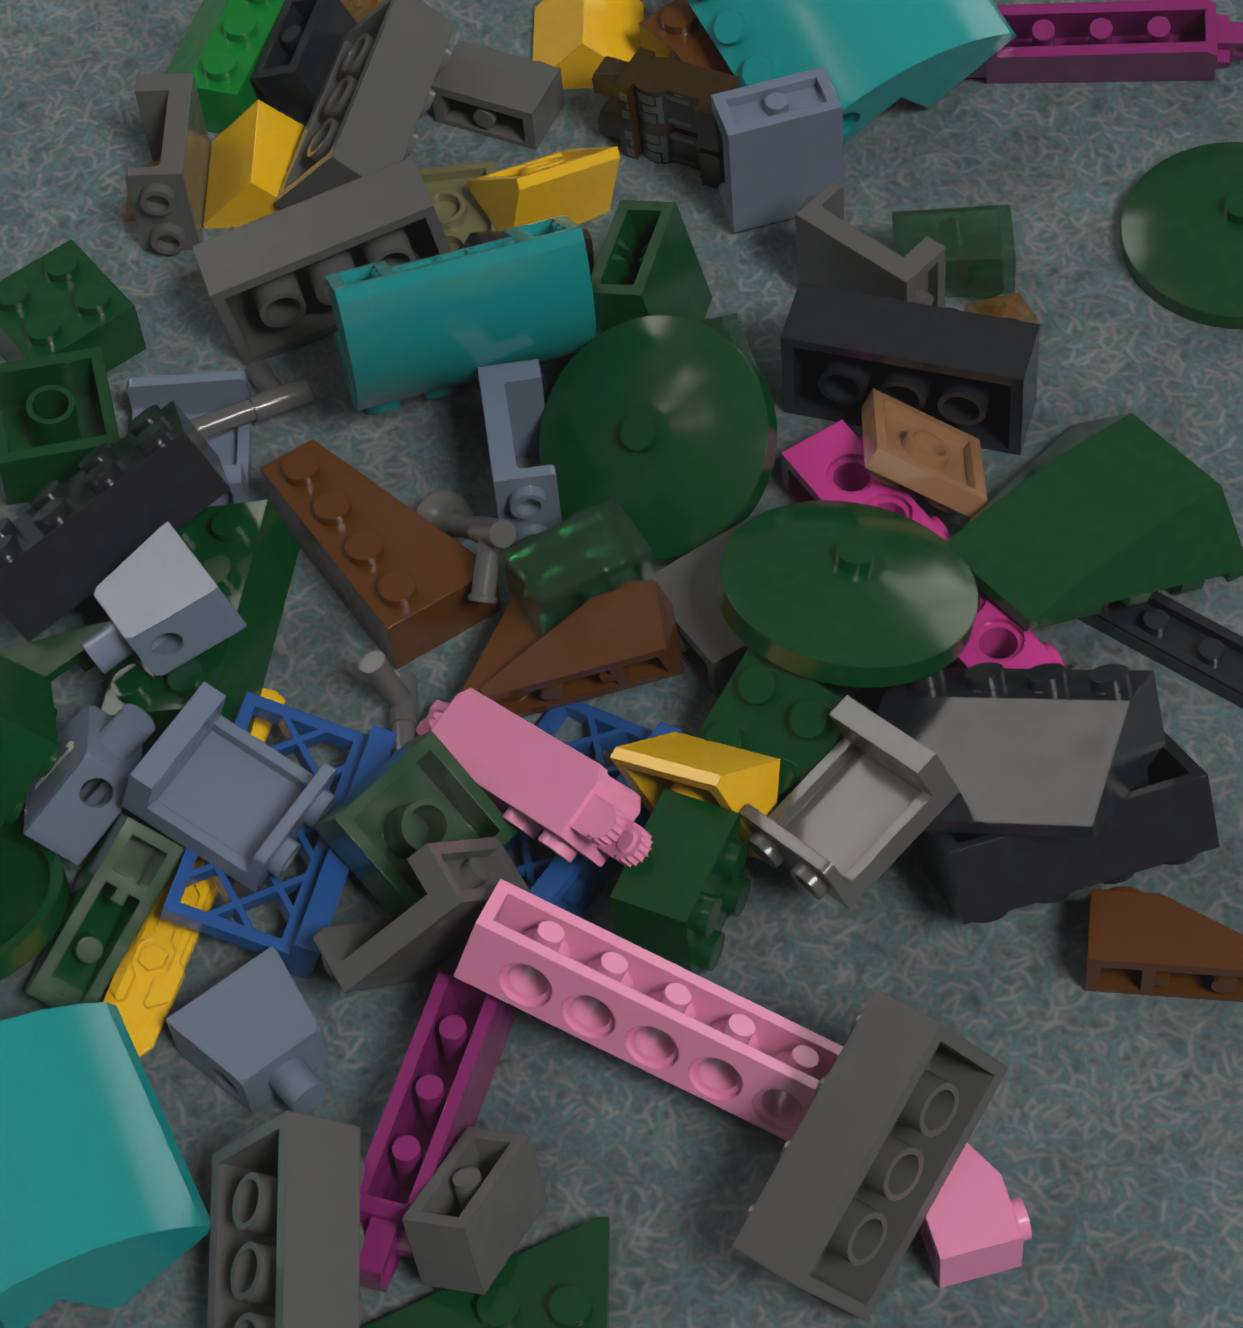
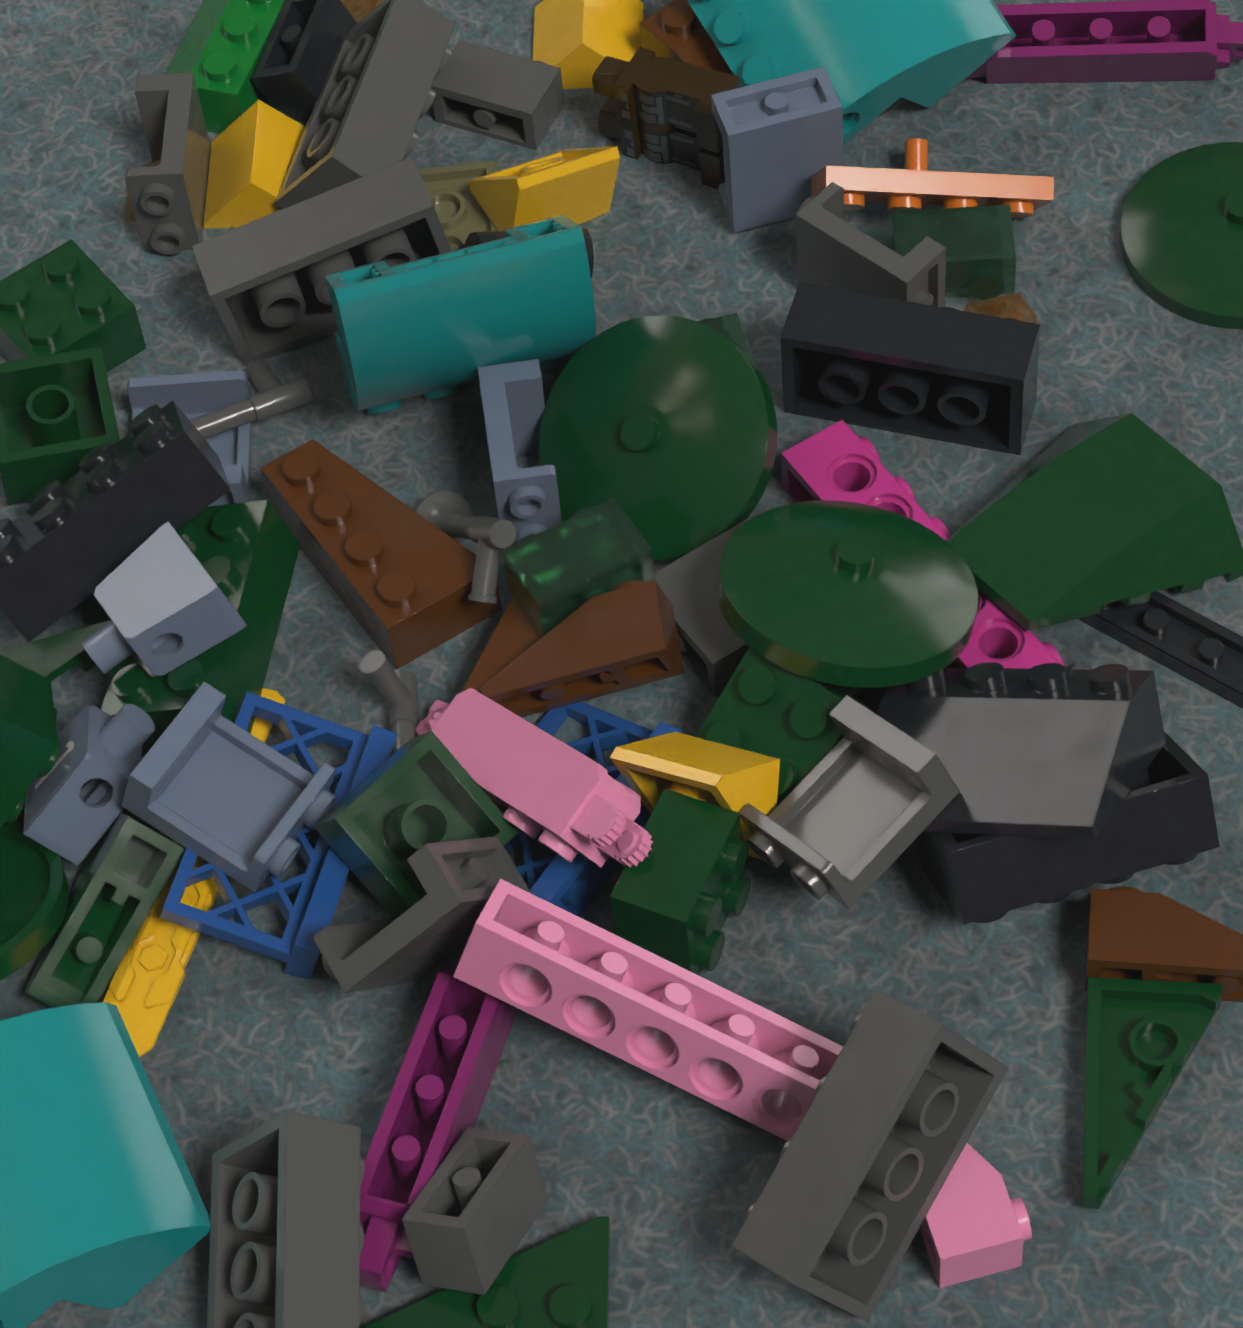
sand blue torso [166,946,329,1114] -> none
dark green brick [591,200,712,332] -> none
medium nougat plate [861,388,987,518] -> none
none -> orange plate [811,138,1054,218]
none -> dark green wing [1082,977,1222,1209]

